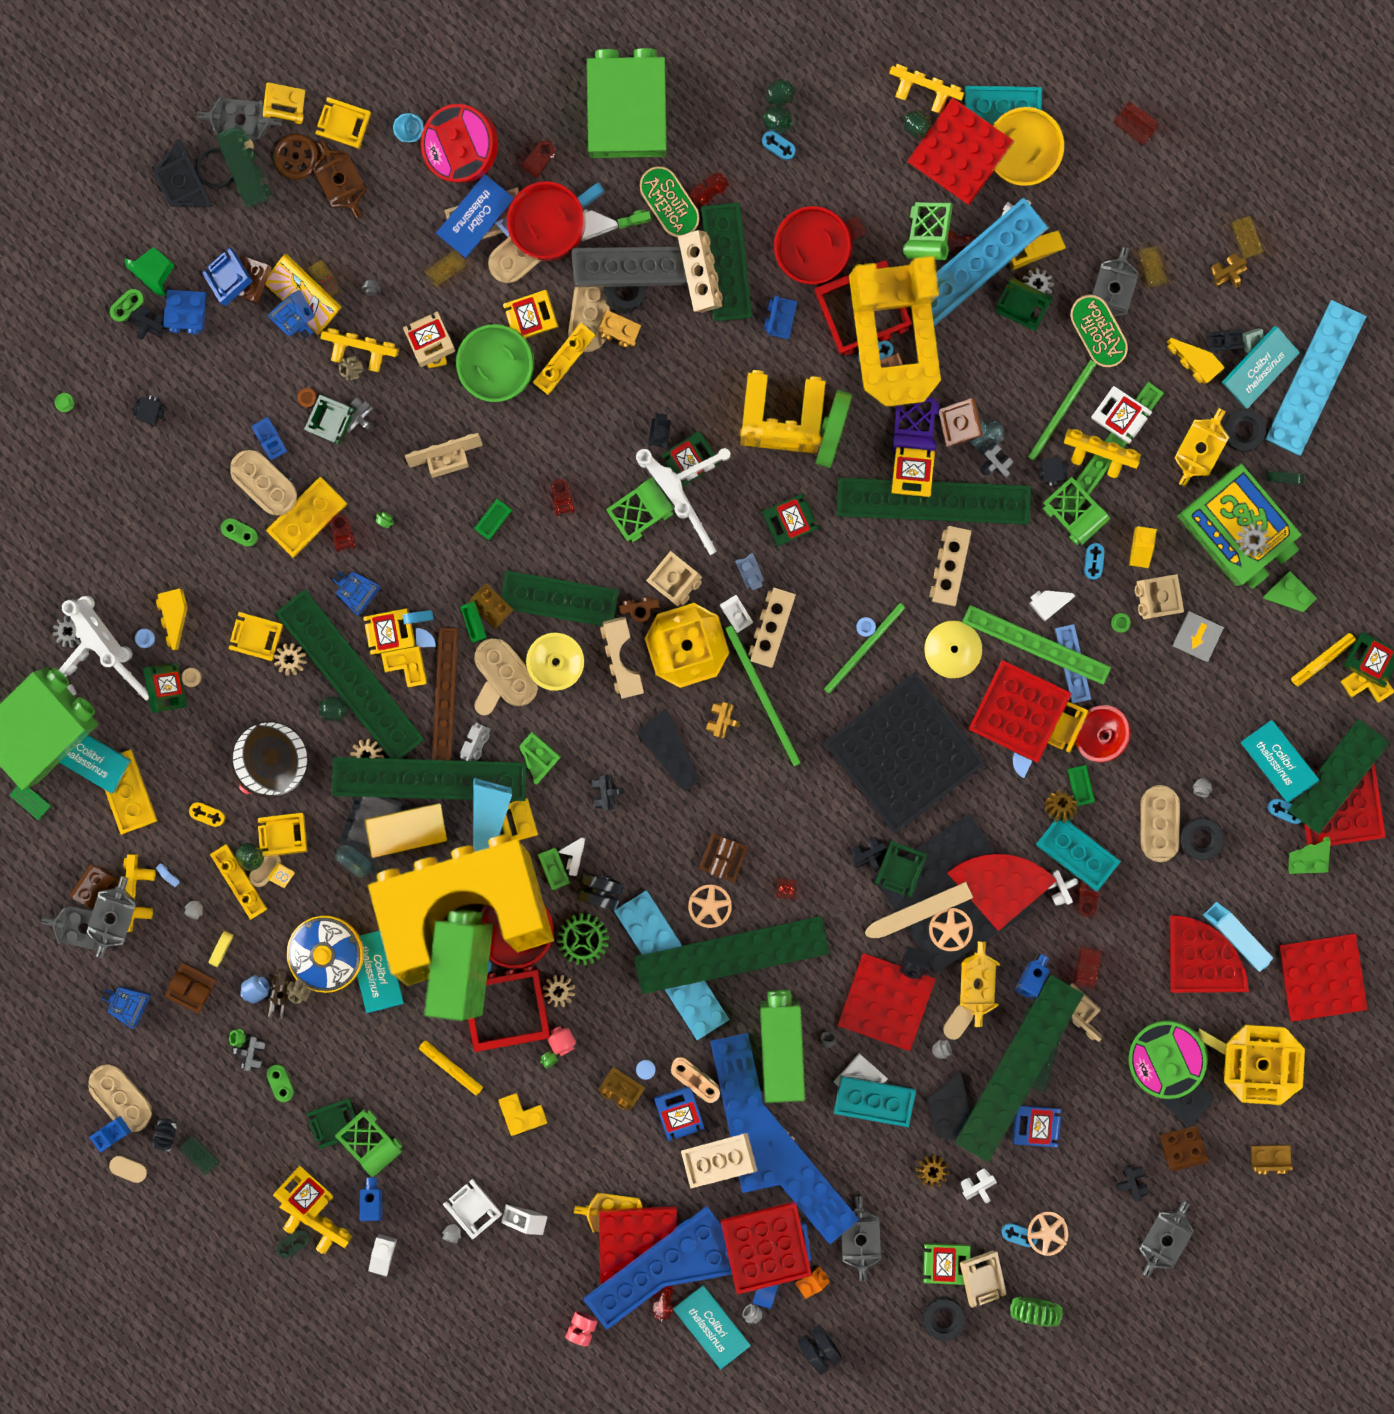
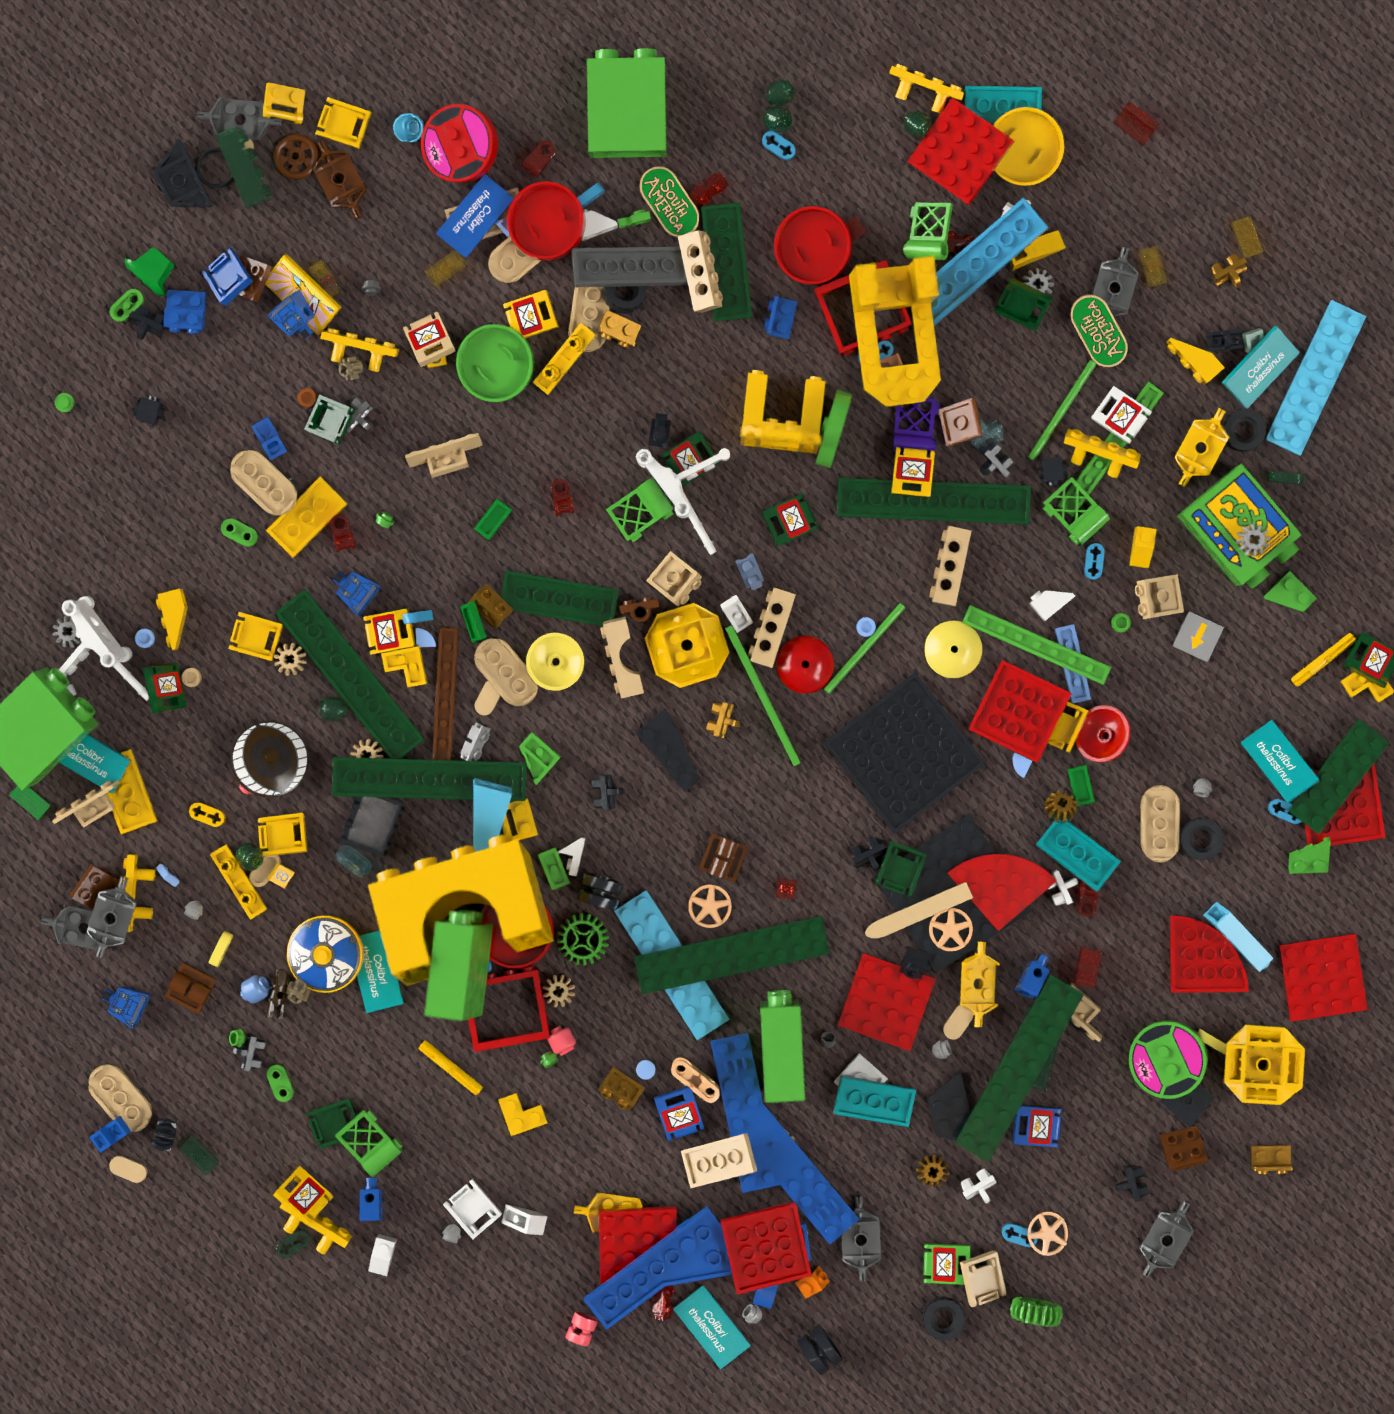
yellow tile [365,803,447,858] -> none
none -> tan bracket [52,780,120,827]
none -> red dish [776,636,834,693]

